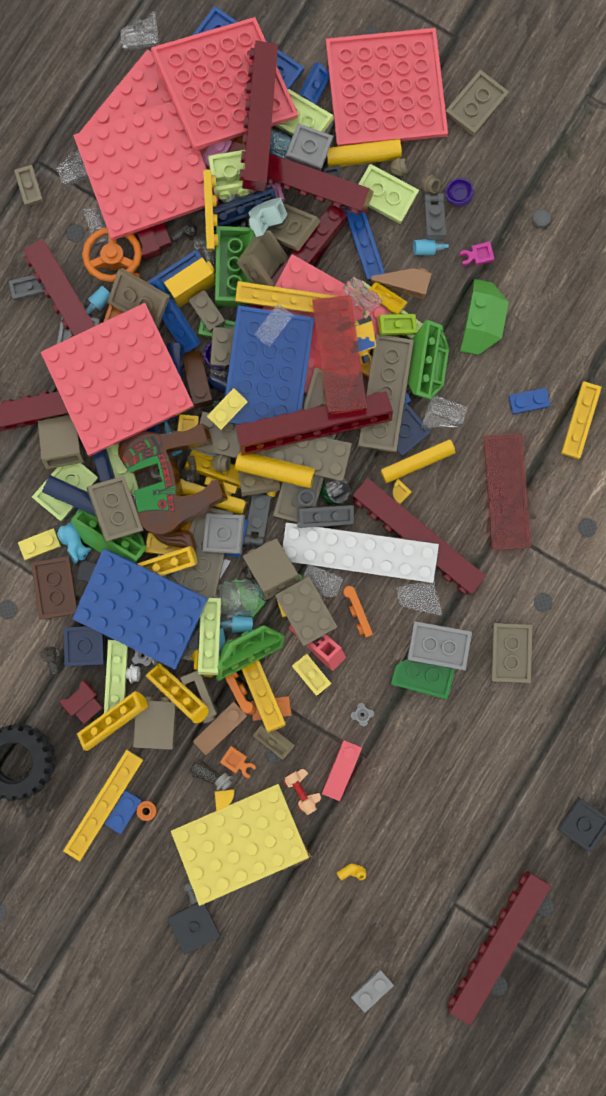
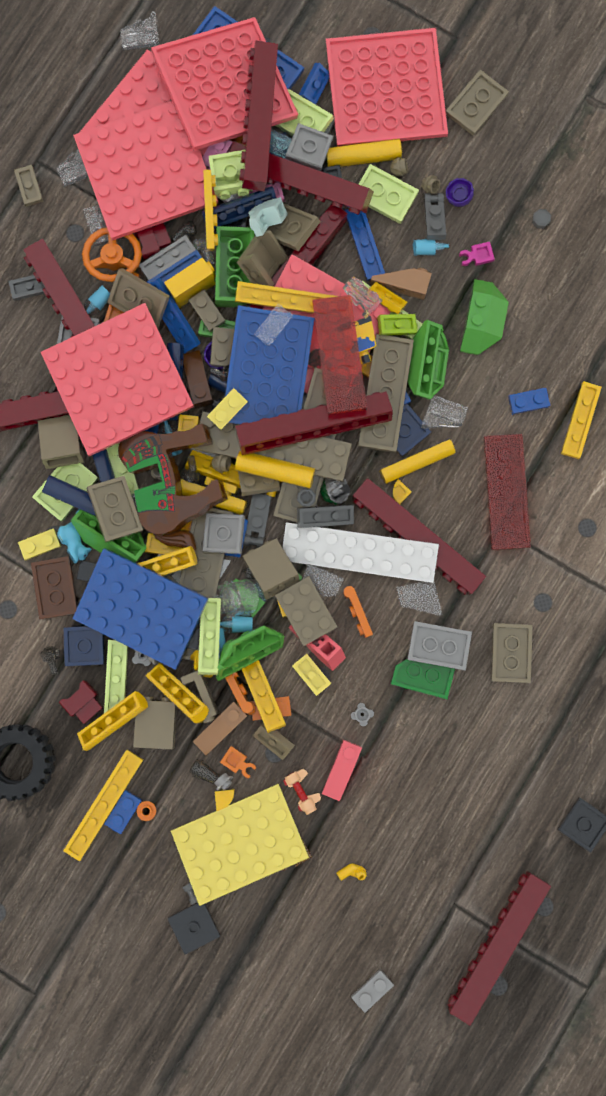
white plate [126,664,140,683] -> none
none -> light grey plate [139,235,196,281]
none -> clear smoke plate [308,349,332,372]

